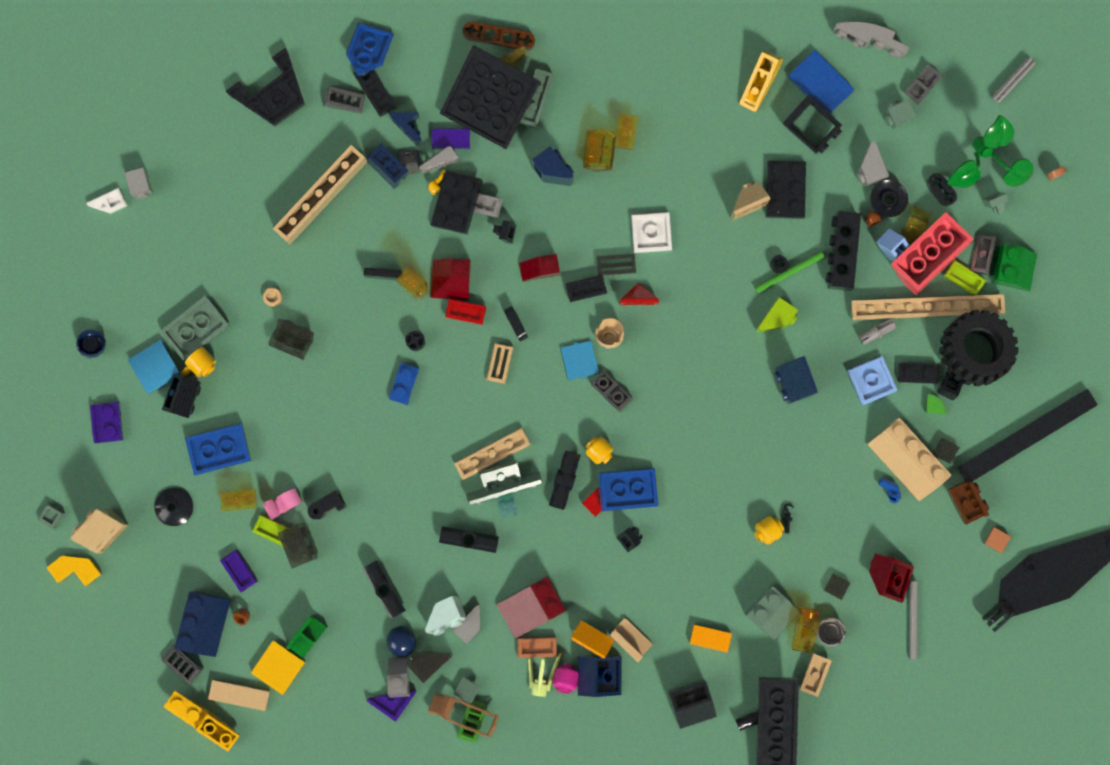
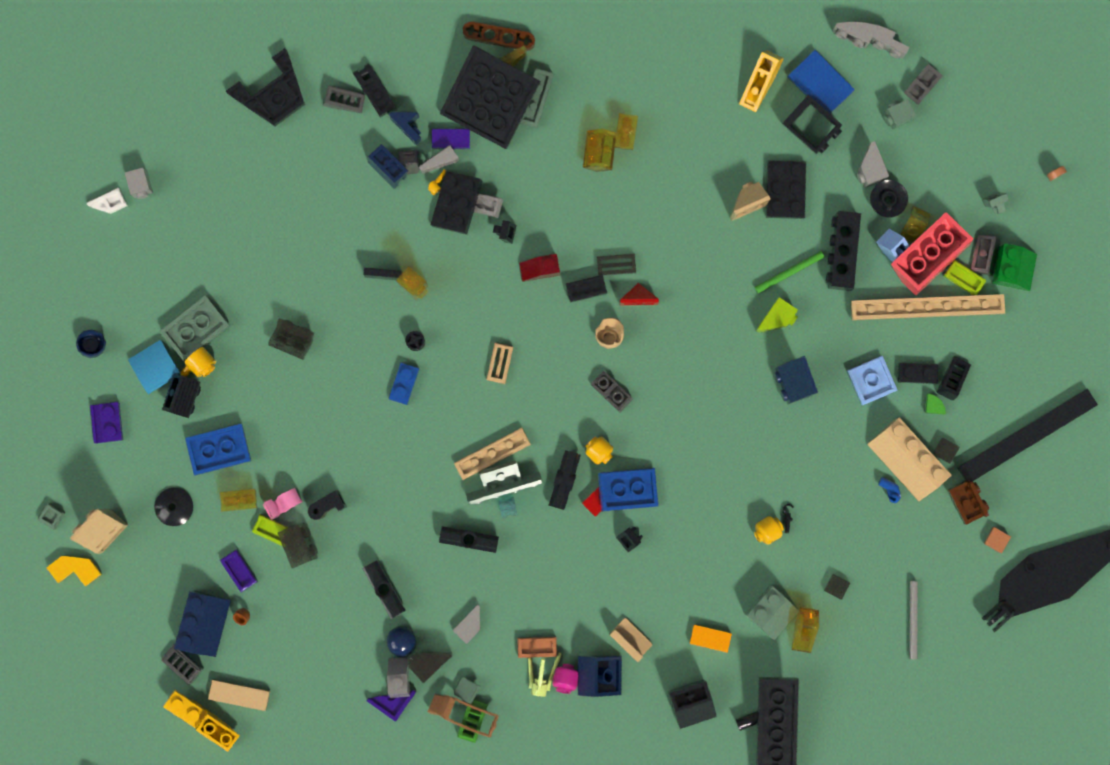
yellow tile [251,640,305,695] -> none
tan tile [263,287,283,307] -> none
tan brick [273,145,367,245] -> none
green panel [286,615,328,658] -> none
blue tile [346,23,394,76] -> none
light aqua slope [425,596,467,636] -> none
dark red slope [431,258,471,301] -> none
red plate [445,299,486,325] -> none
slope [496,577,566,638] -> none
black beam [503,306,528,342] -> none
dark blue slope [532,146,574,186] -> none
dark azure piece [561,341,599,380] -> none
light orange panel [571,620,614,658] -> none
white tile [631,212,672,253] -> none
black bush [770,255,788,273] -> none
tan plate [799,653,832,697] -> none
light grey hair [816,617,846,647] -> none
light grey axle [858,319,896,346] -> none
dark orange hinge [865,211,882,227] -> none
dark red slope [869,553,914,603] -> none
black beam [927,173,957,207] -> none
black tyre [939,310,1019,386] -> none
green plant [947,115,1033,188] -> none
light grey axle [992,58,1035,103] -> none

